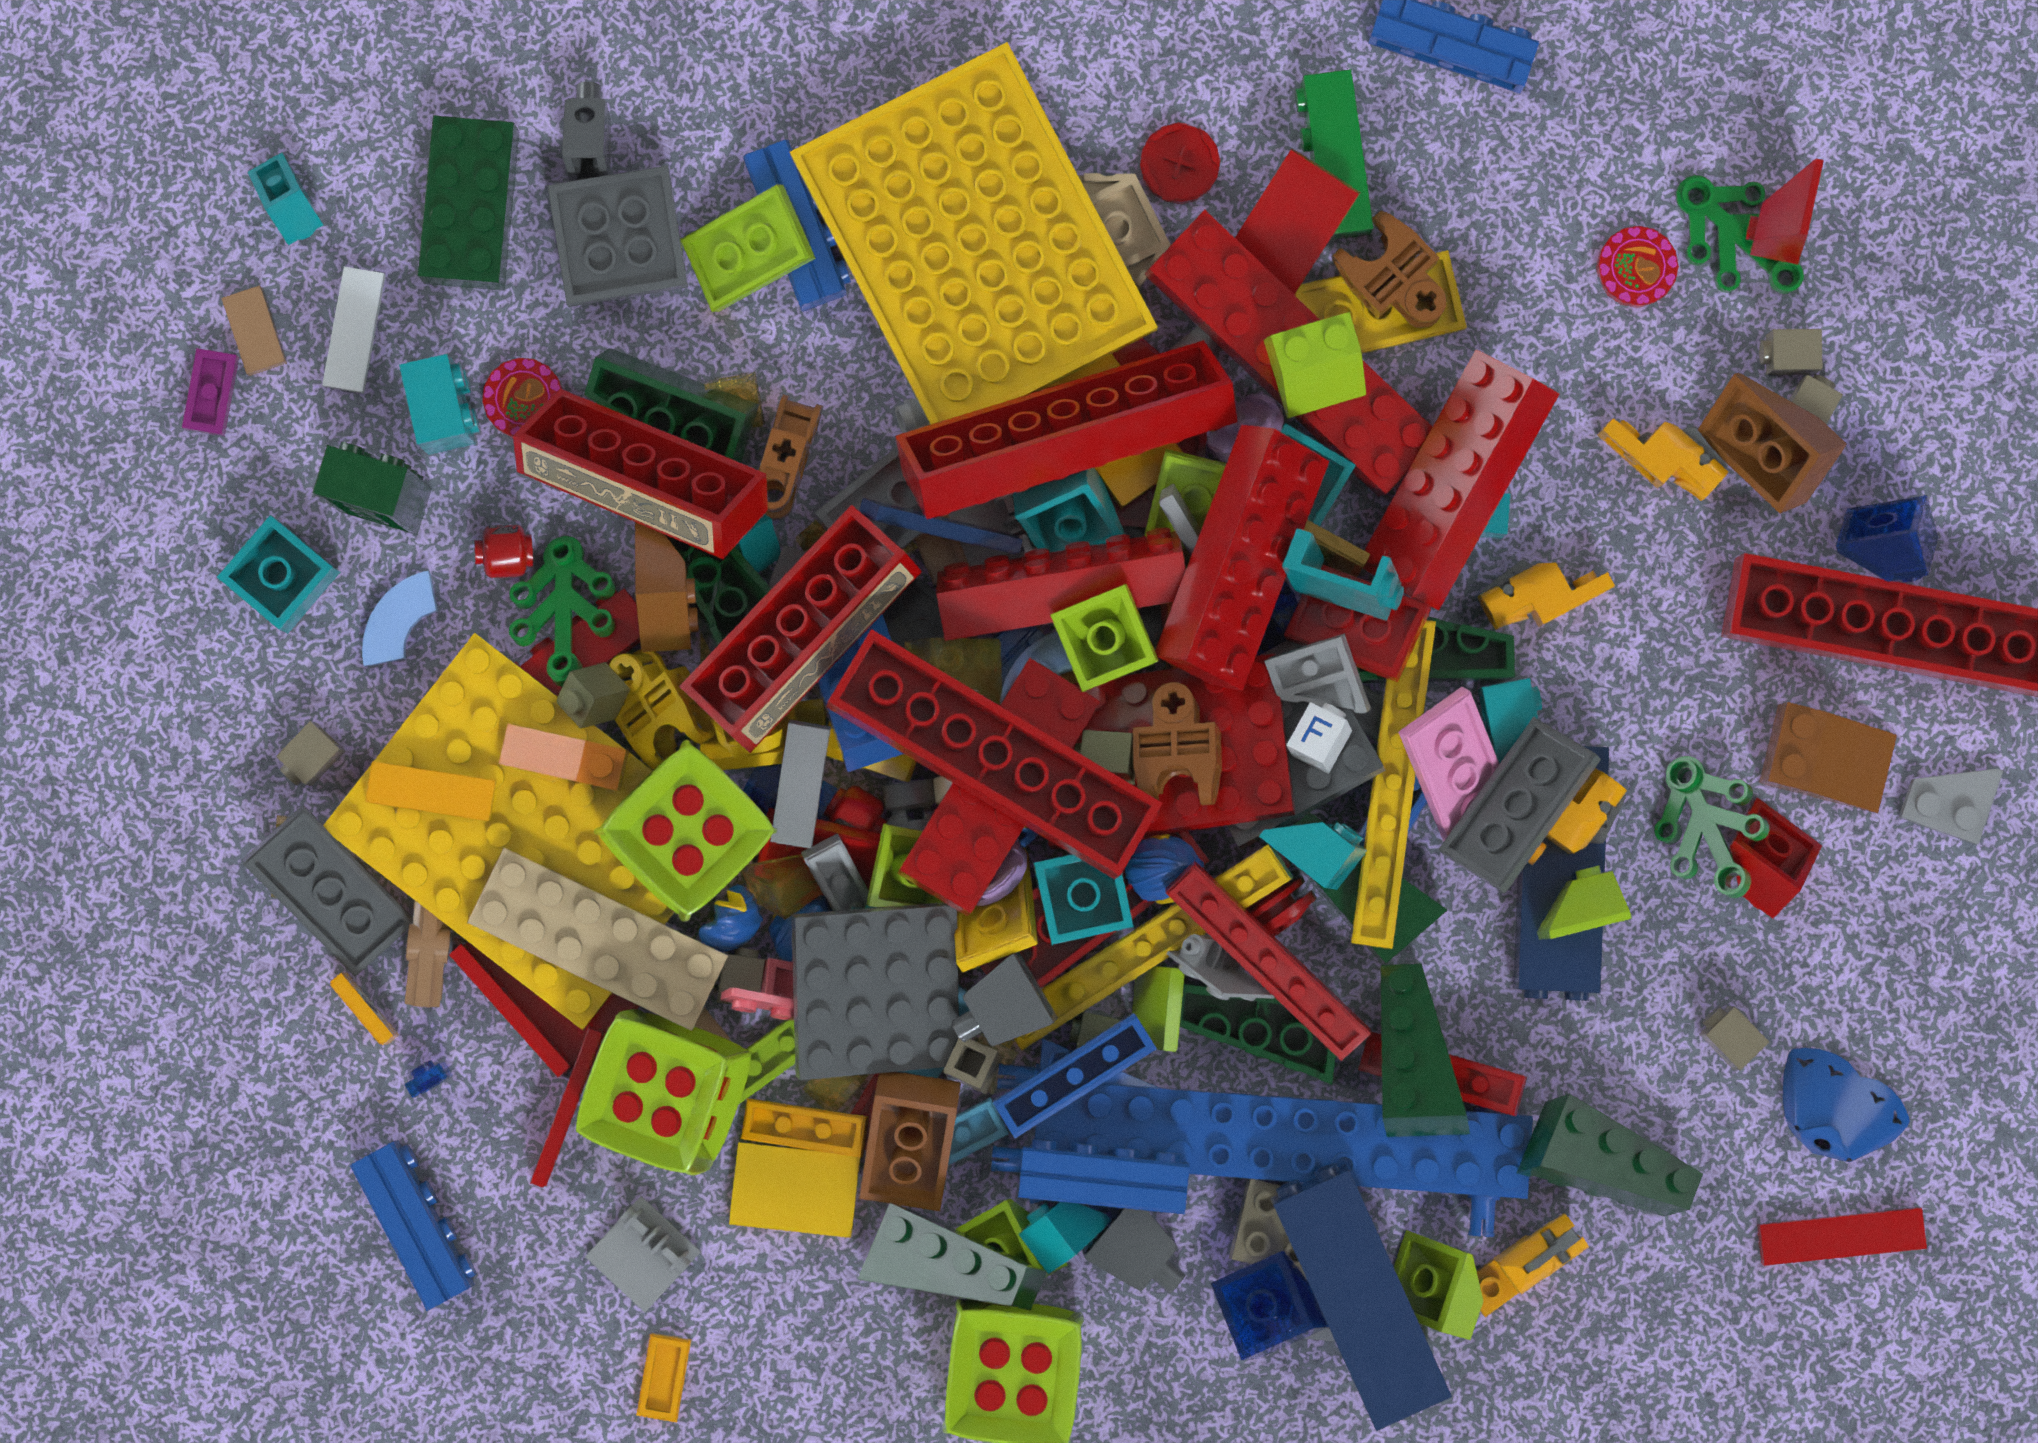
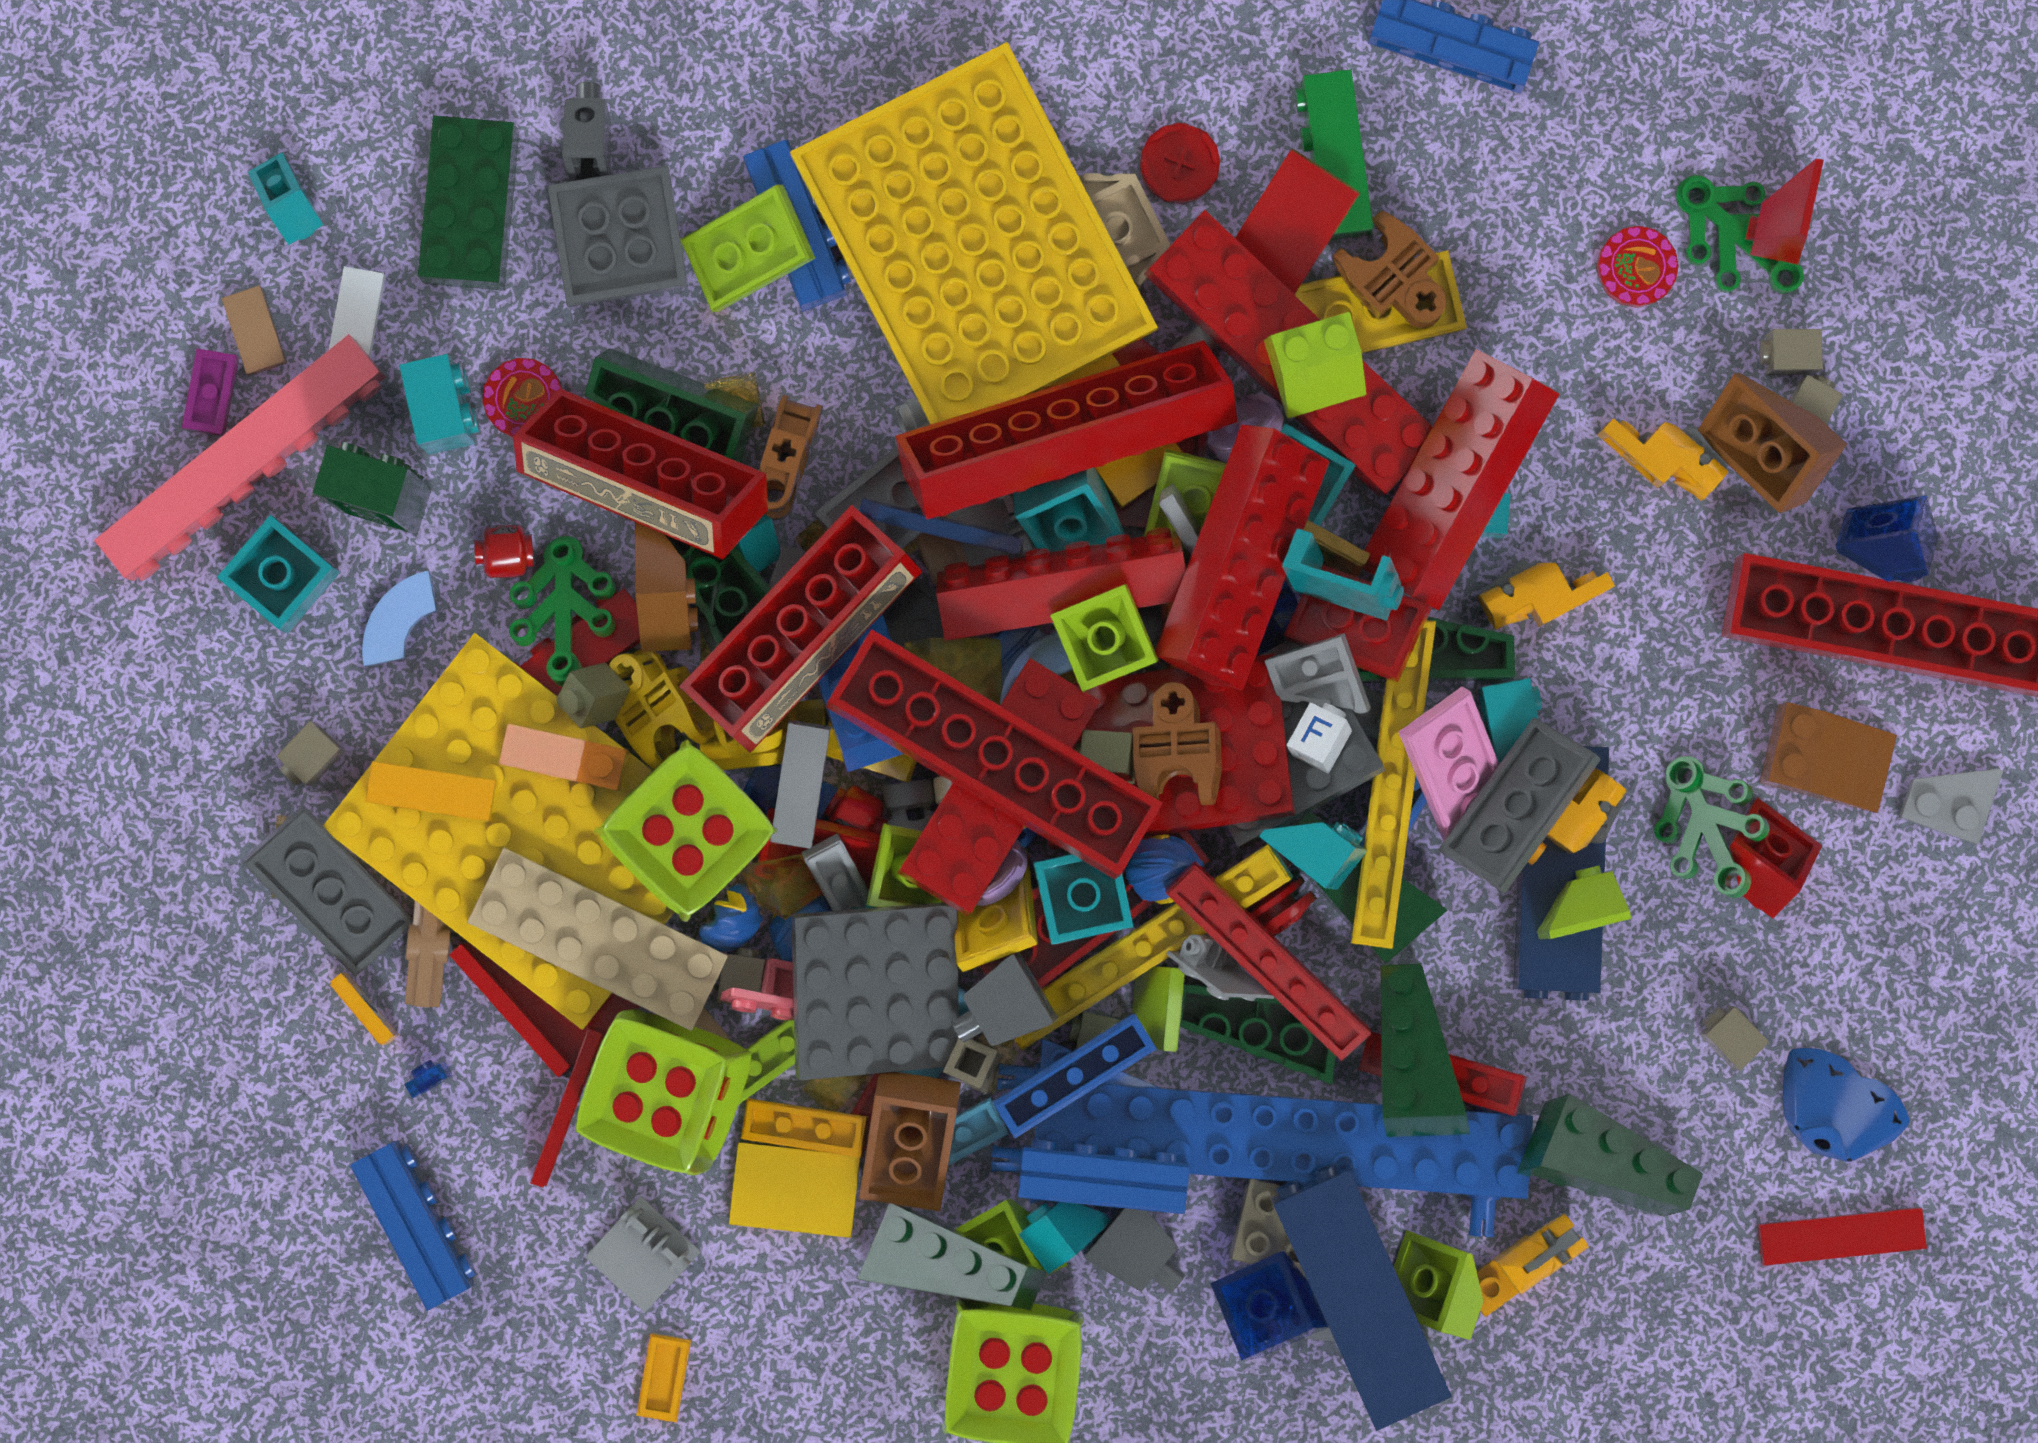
none -> coral brick [94,334,386,581]

